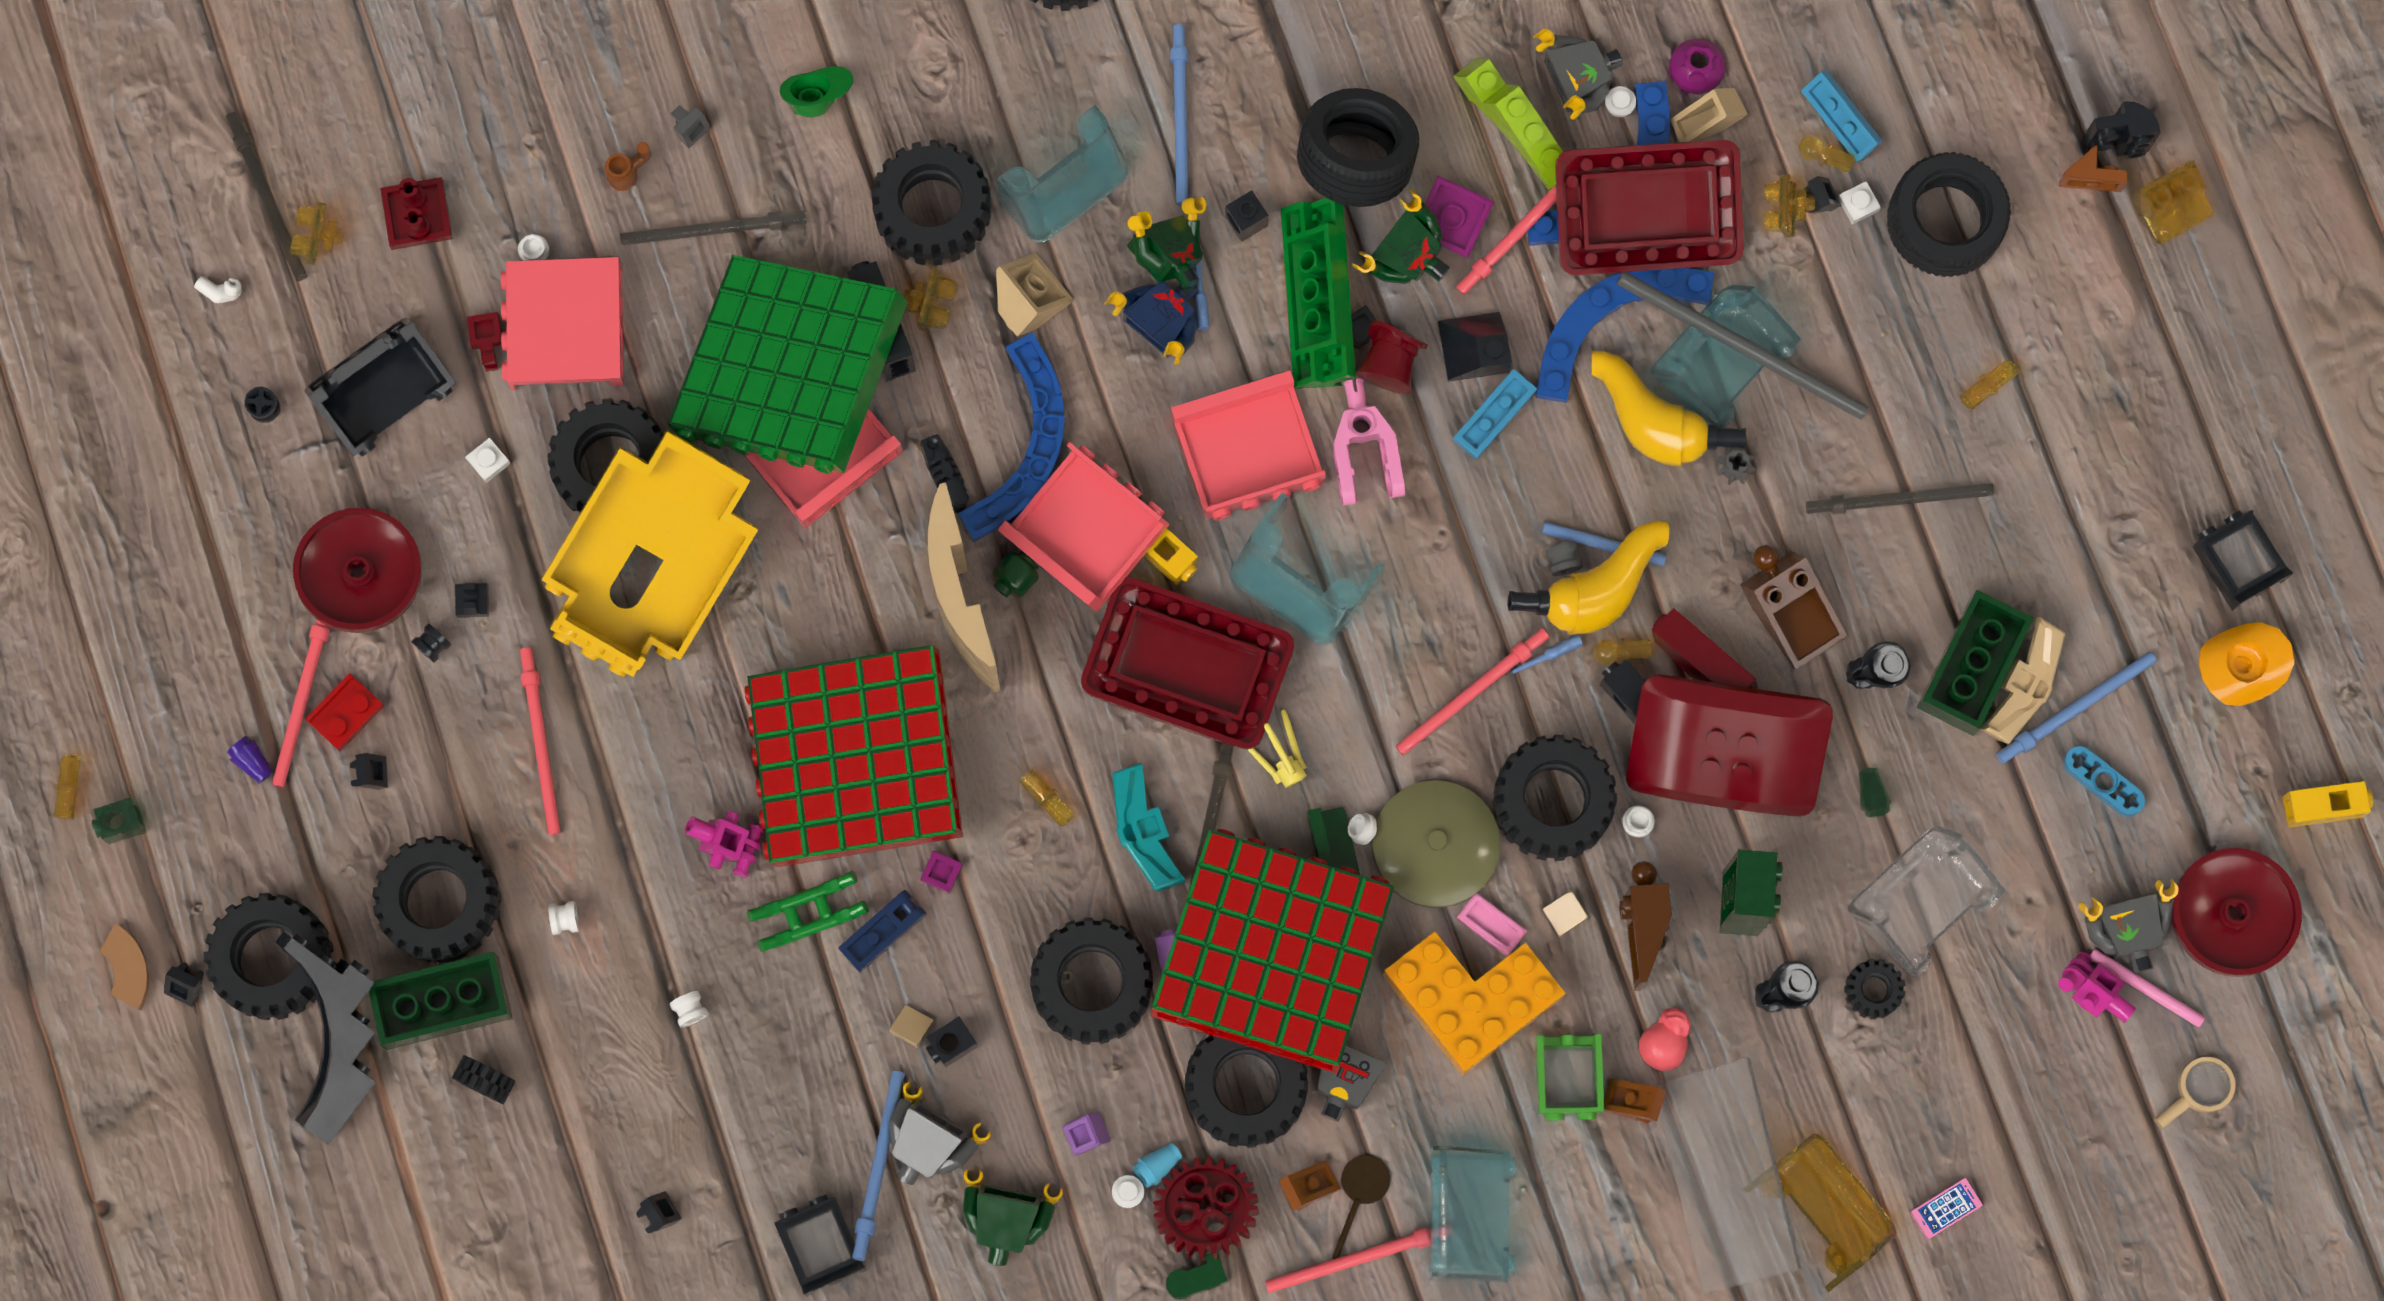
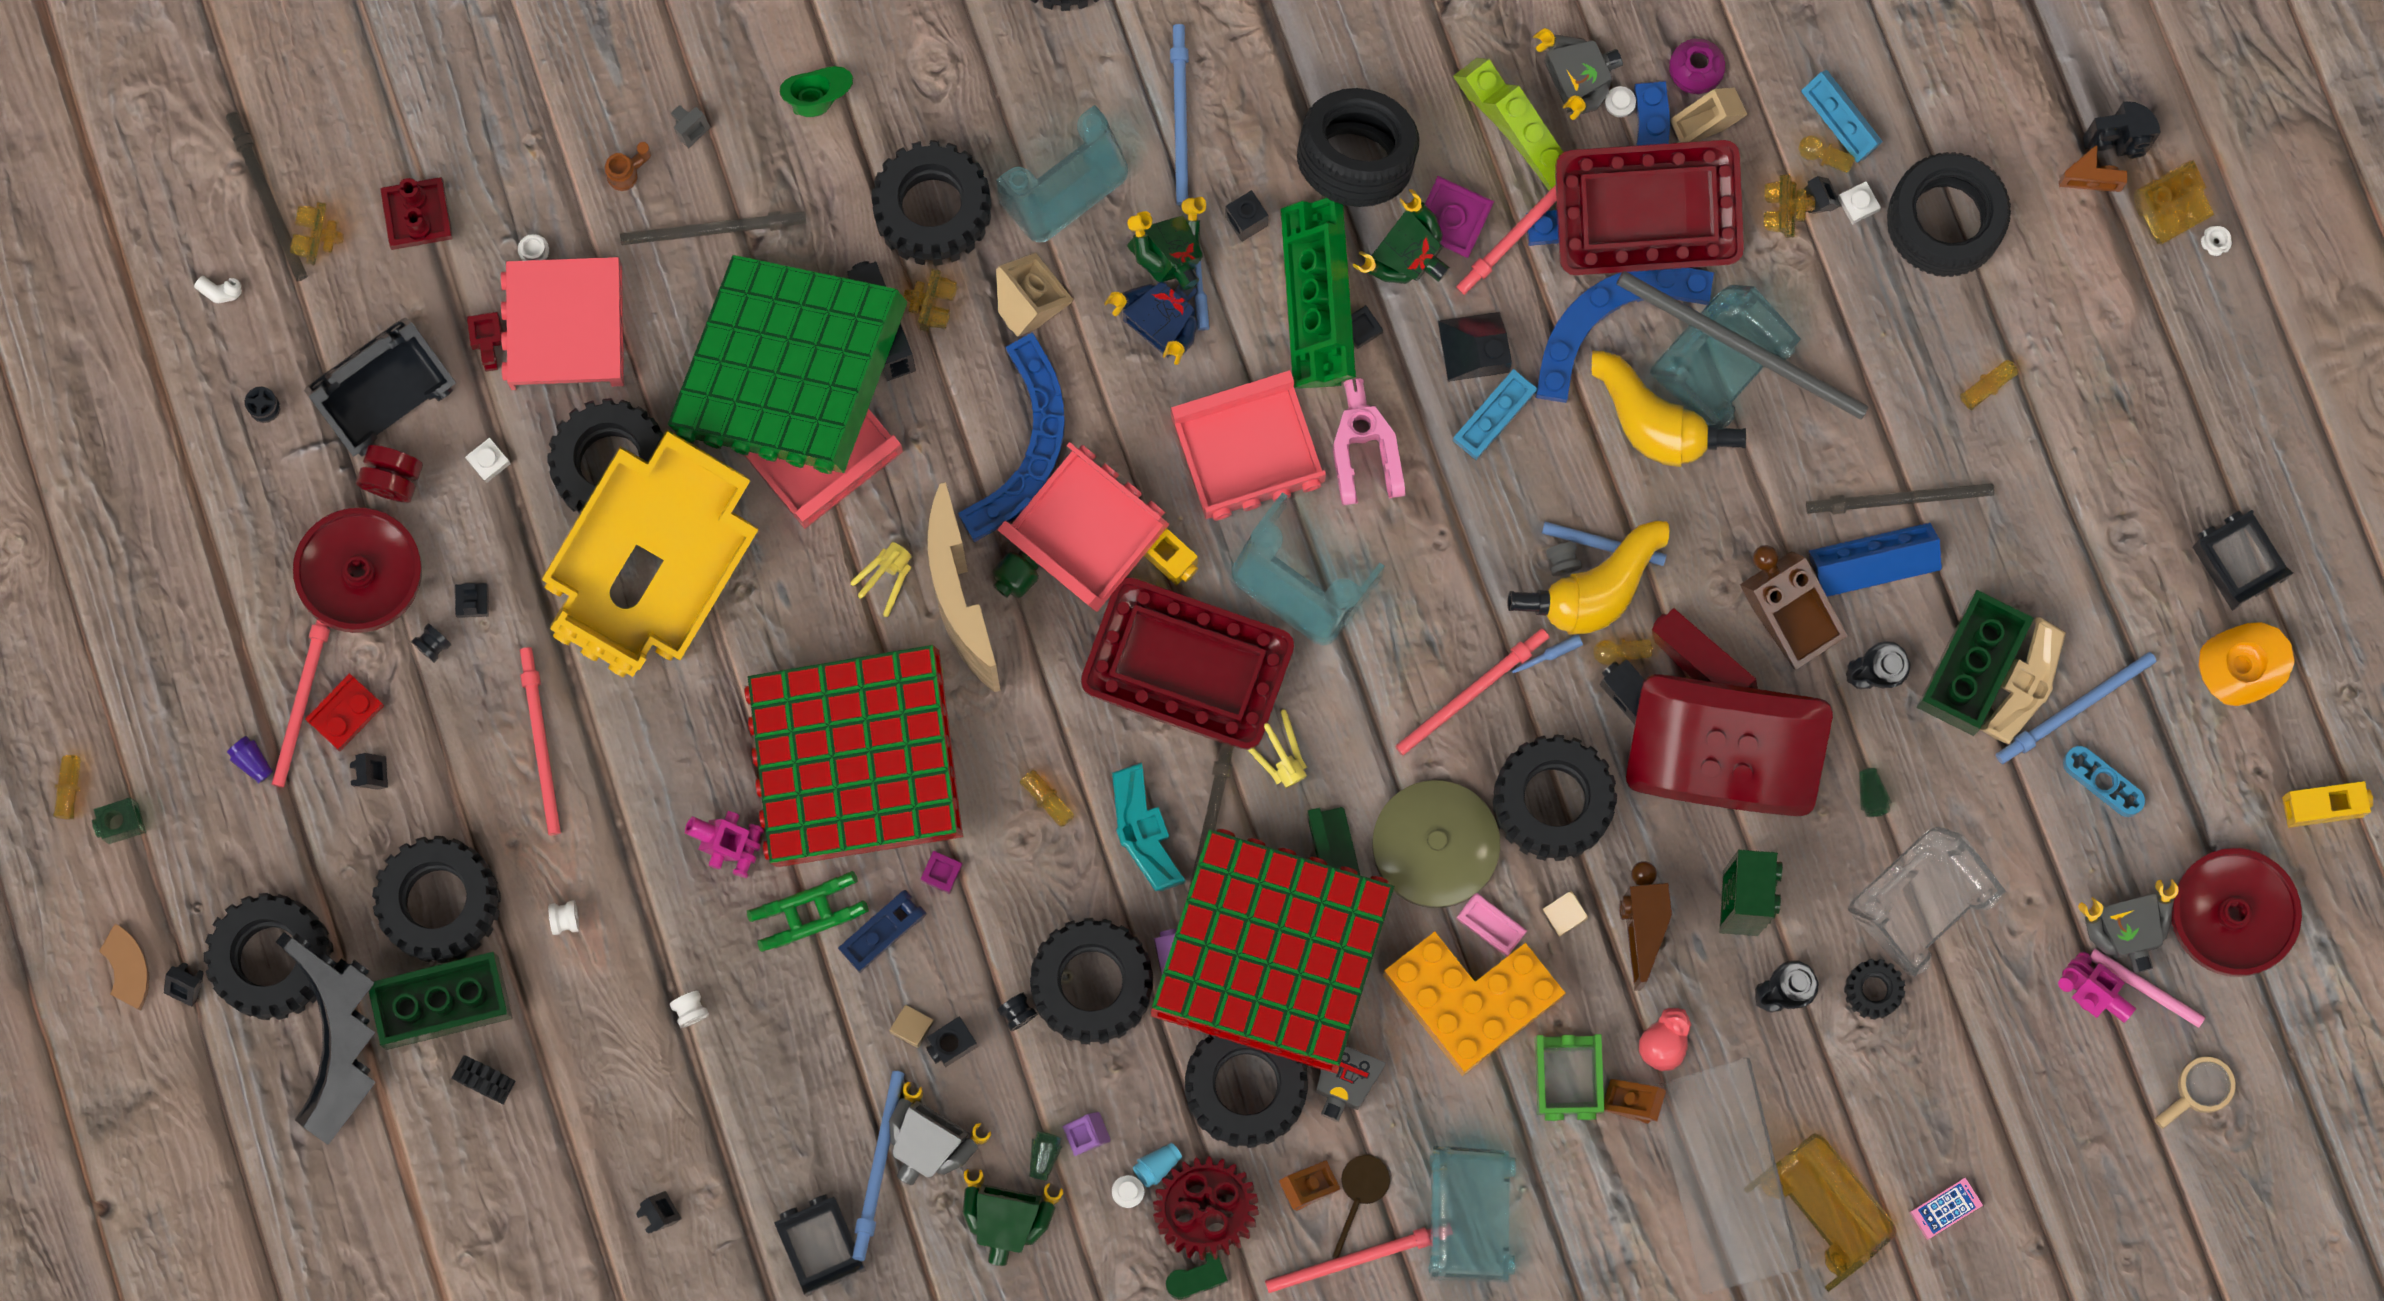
black hinge [920,434,969,514] -> none
white plate [1348,813,1377,845] -> none
dark red hat [1356,320,1428,394] -> none
white plate [1622,805,1655,838] -> none
dark grey gear [1716,447,1756,485] -> none
none -> dark red wheel [355,445,423,503]
none -> light yellow plant [851,542,912,617]
none -> black wheel [997,992,1038,1032]
none -> clear green cone [1029,1131,1063,1181]
none -> blue panel [1809,523,1942,597]
none -> white plate [2201,226,2232,256]

